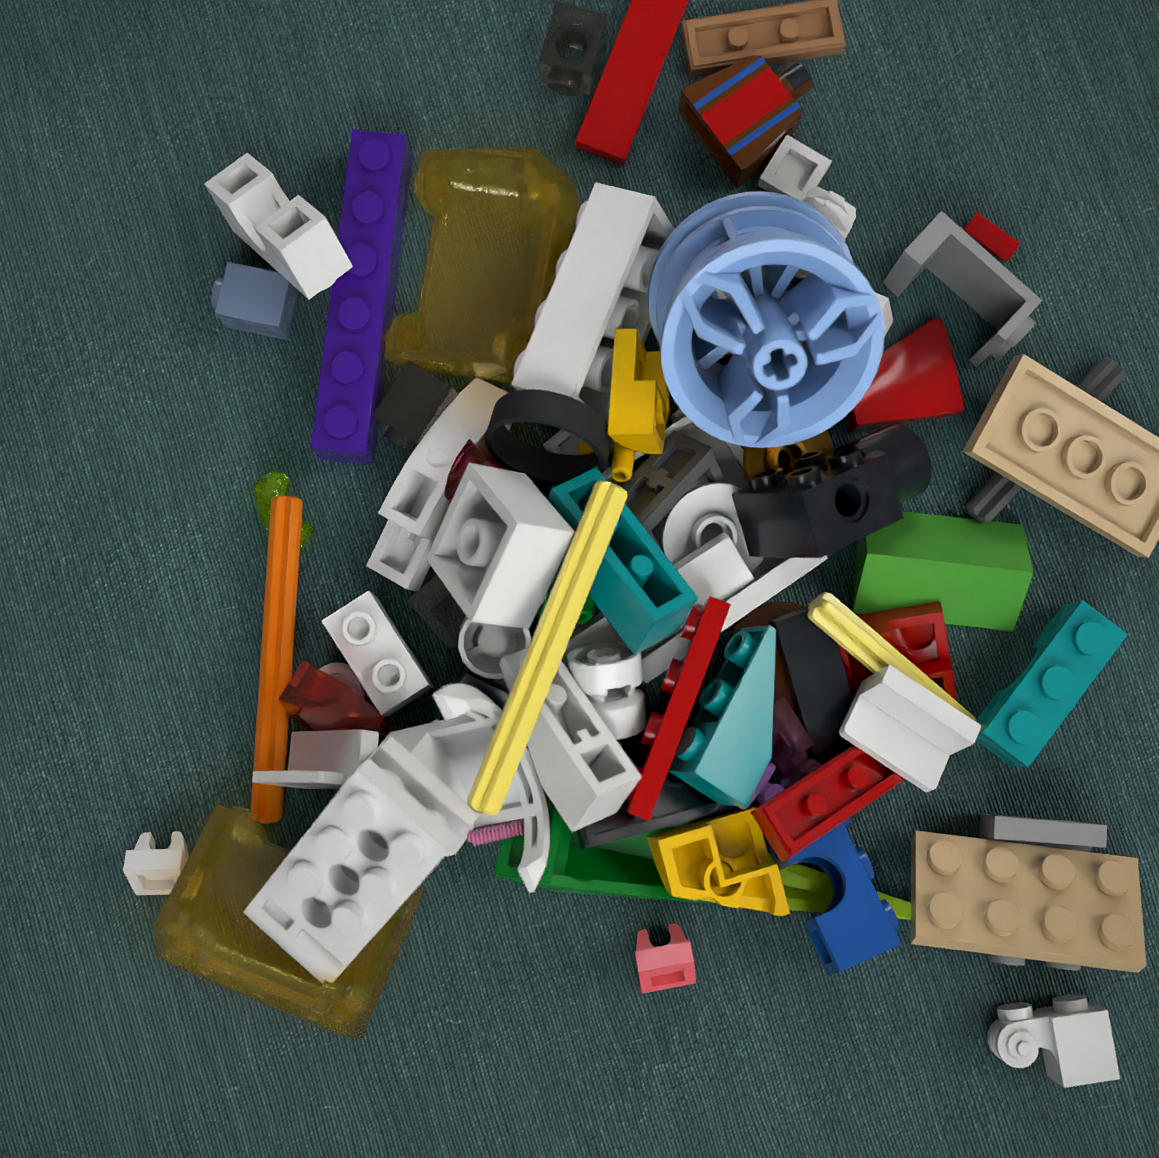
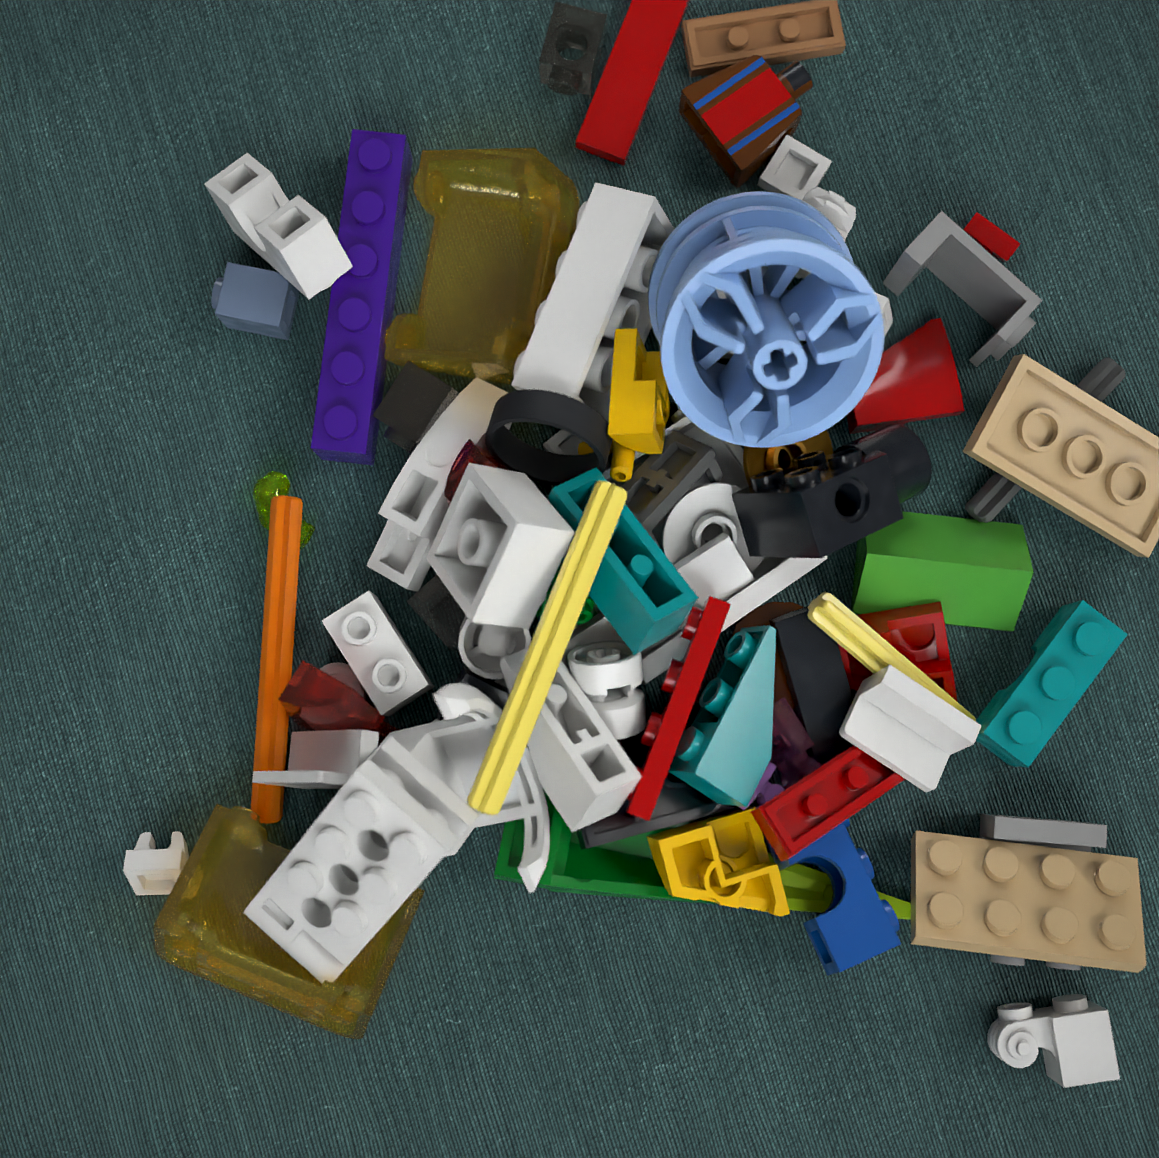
bright pink leg [467,819,525,847] -> none
coral tile [634,924,696,994] -> none

